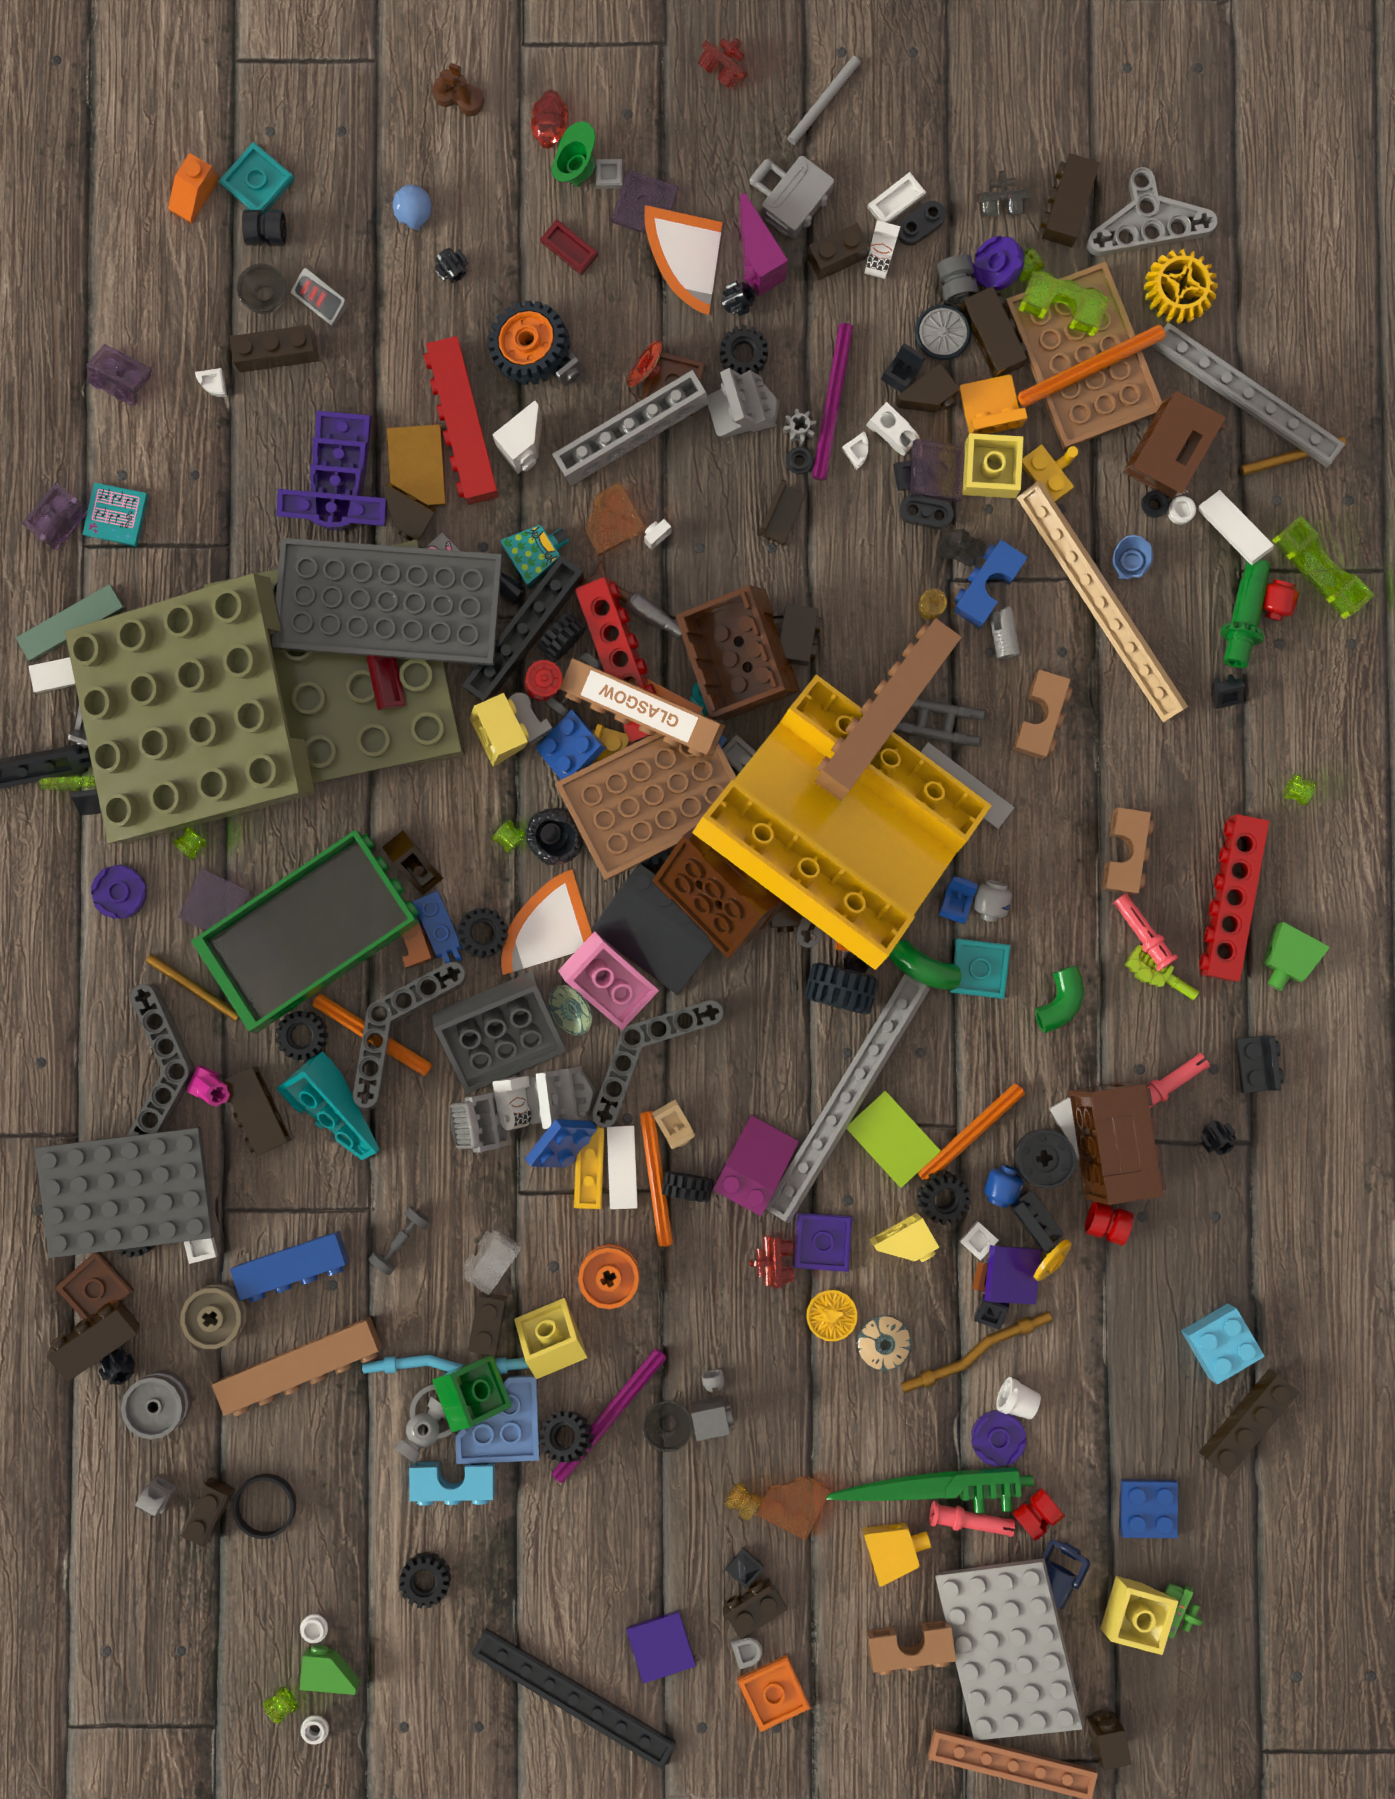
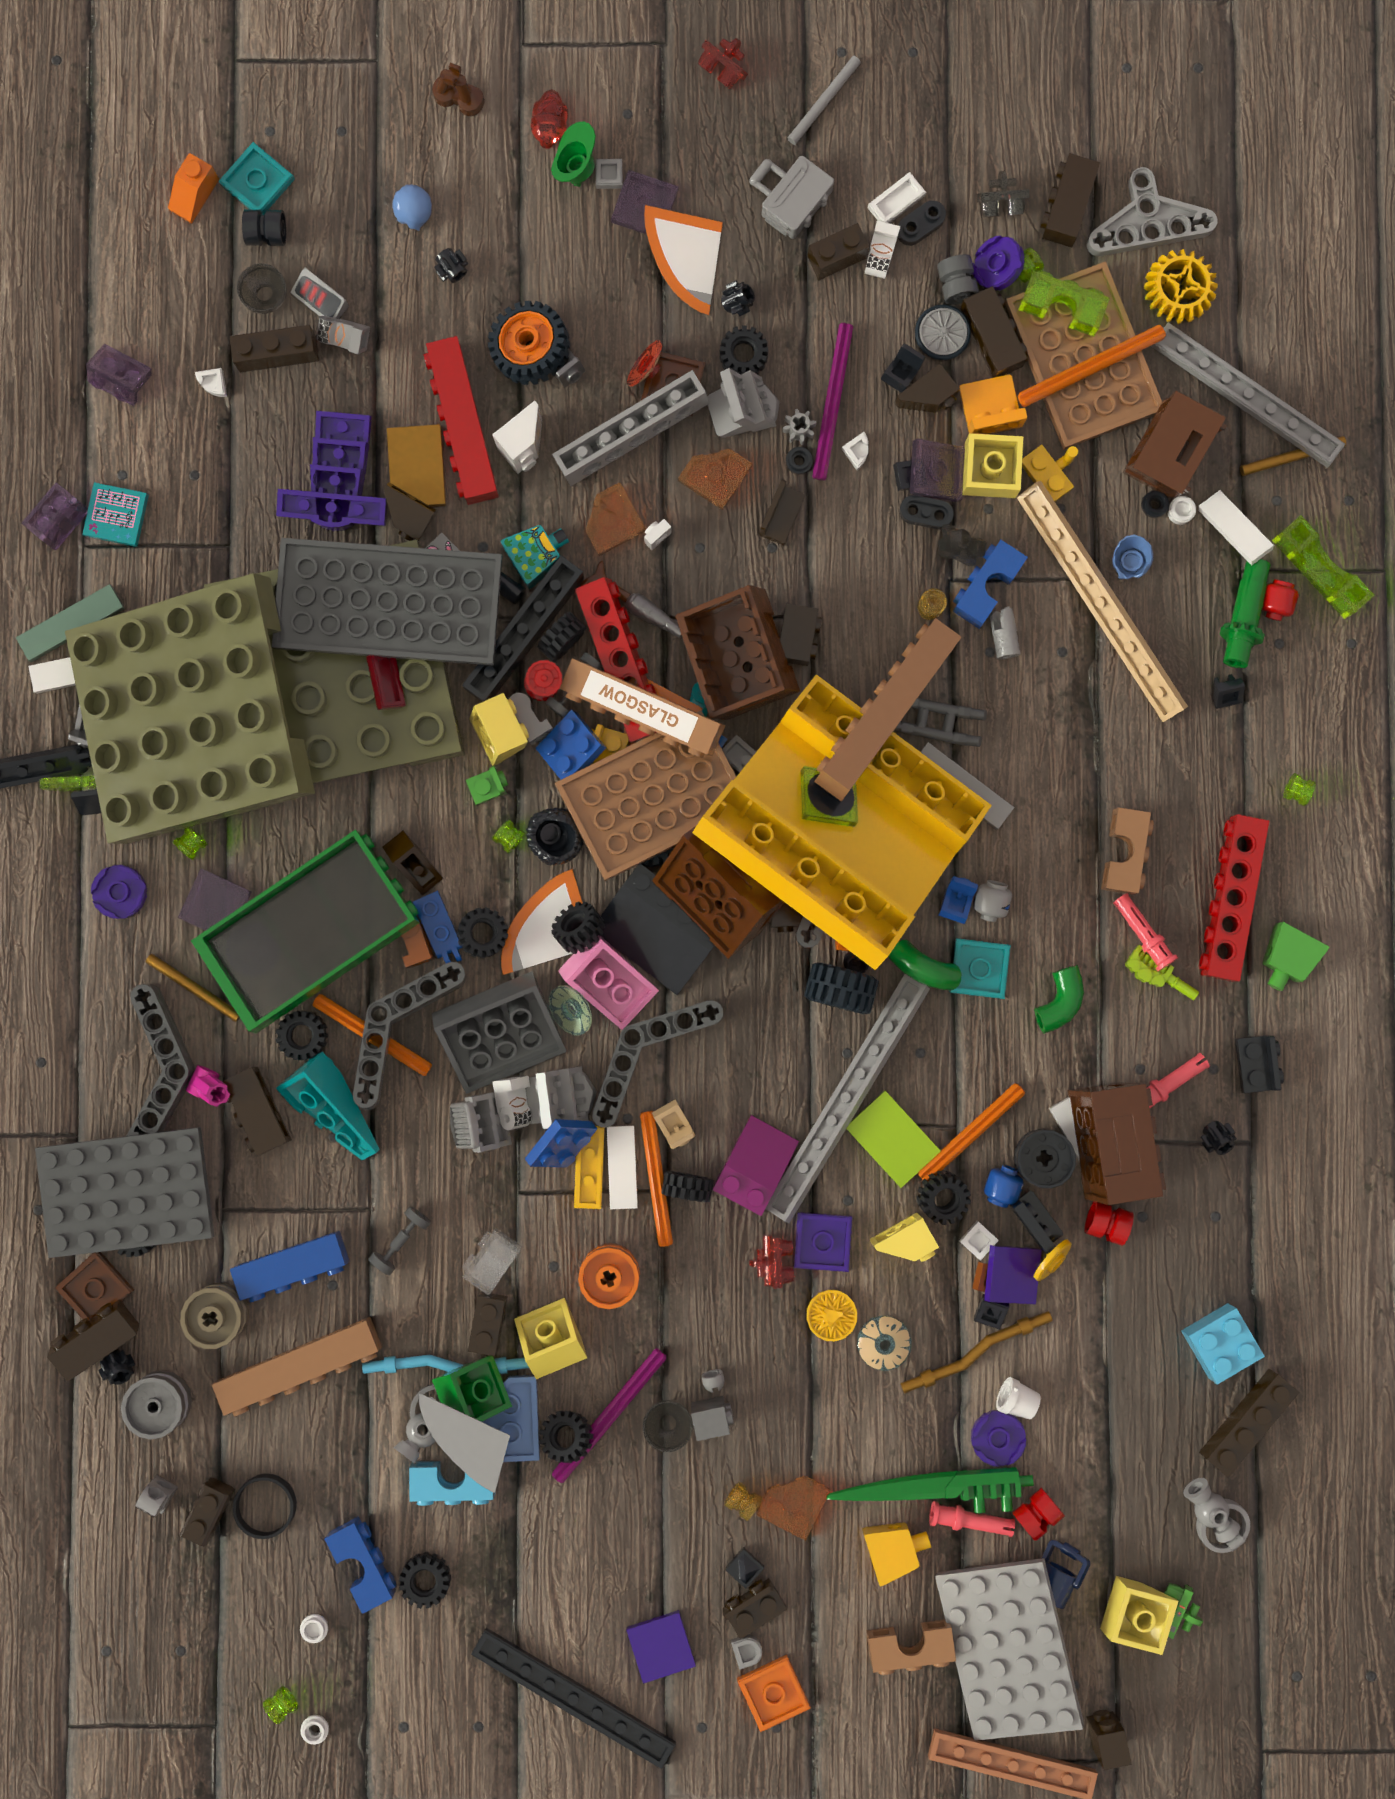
white plate [184,1237,218,1264] -> none
bright green slope [299,1644,360,1695] -> none
dark red tile [540,219,598,275] -> none
magenta slope [739,192,788,296] -> none
white leg [866,402,920,455] -> none
medium nougat arch [1012,669,1072,760] -> none
blue plate [1120,1479,1178,1538] -> none
none -> light grey leg [316,316,370,354]
none -> blue arch [324,1516,397,1614]
none -> light grey sticker [419,1393,510,1493]
none -> bright green bracket [466,766,508,806]
none -> black tyre [551,901,605,954]
none -> clear orange plate [678,449,752,510]
none -> tile [801,766,858,827]
none -> light grey piece [1183,1478,1250,1553]

